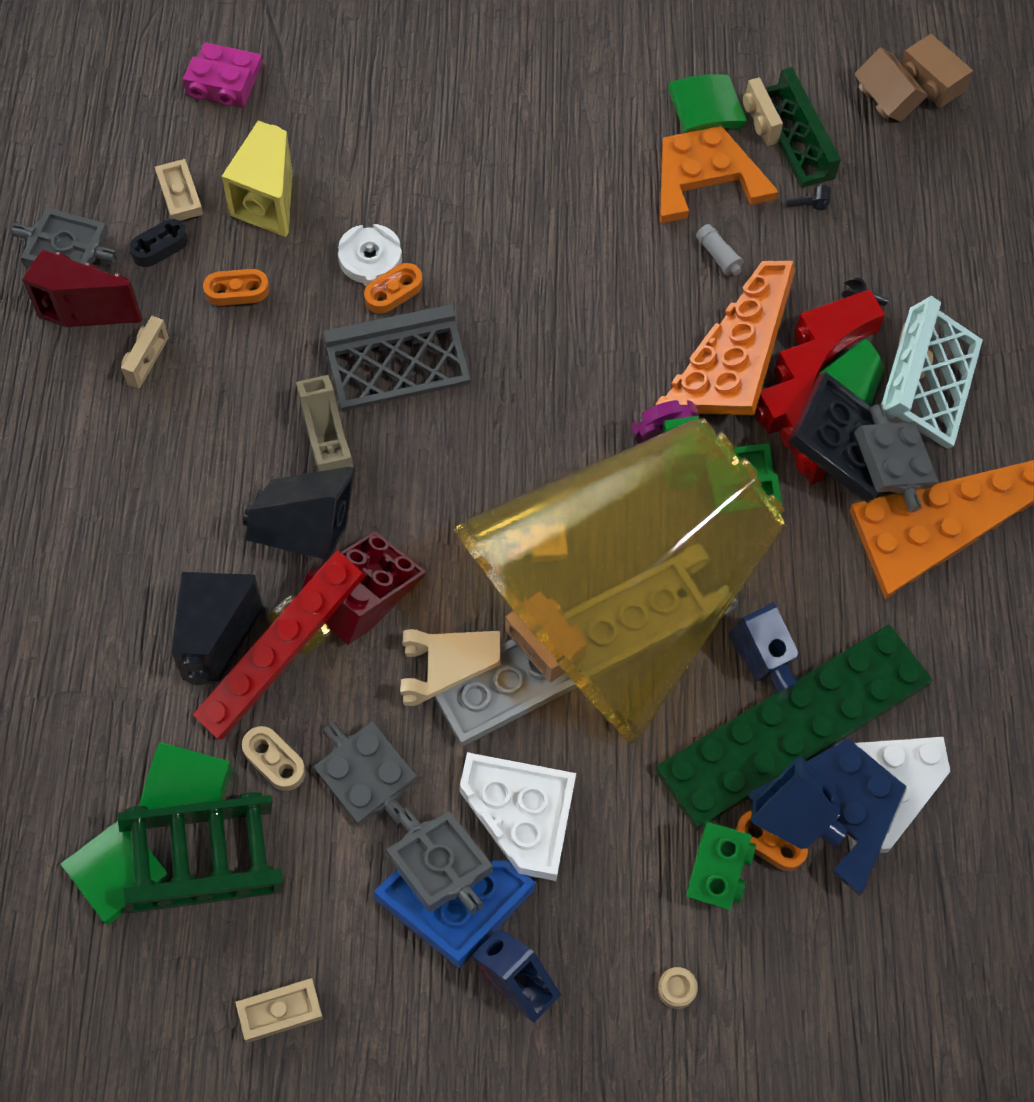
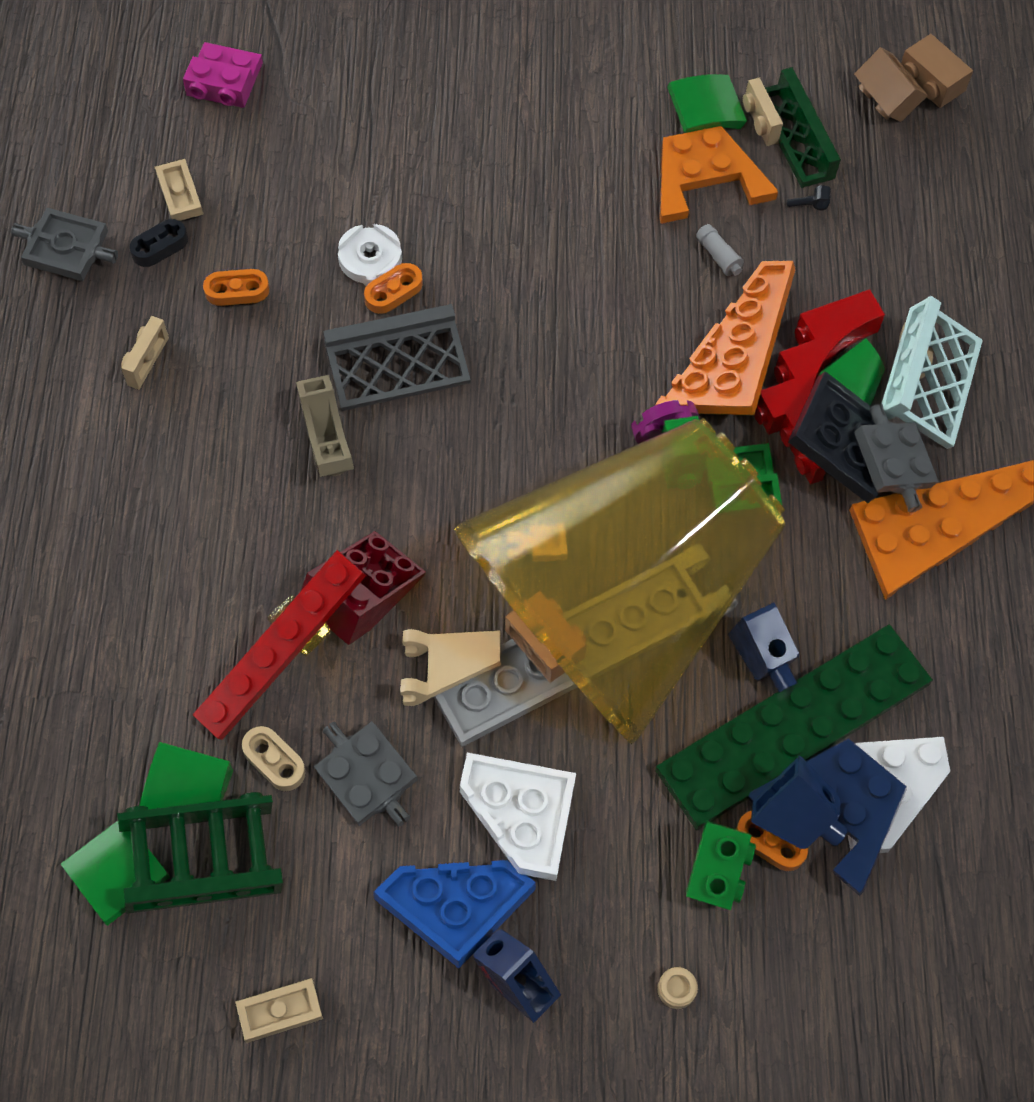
dark red slope [22,249,143,327] -> none
black slope [171,572,263,685] -> none
light yellow slope [222,120,293,237] -> none
black slope [243,467,355,560] -> none
dark grey plate [386,808,493,914] -> none
black hand [841,277,888,306] -> none

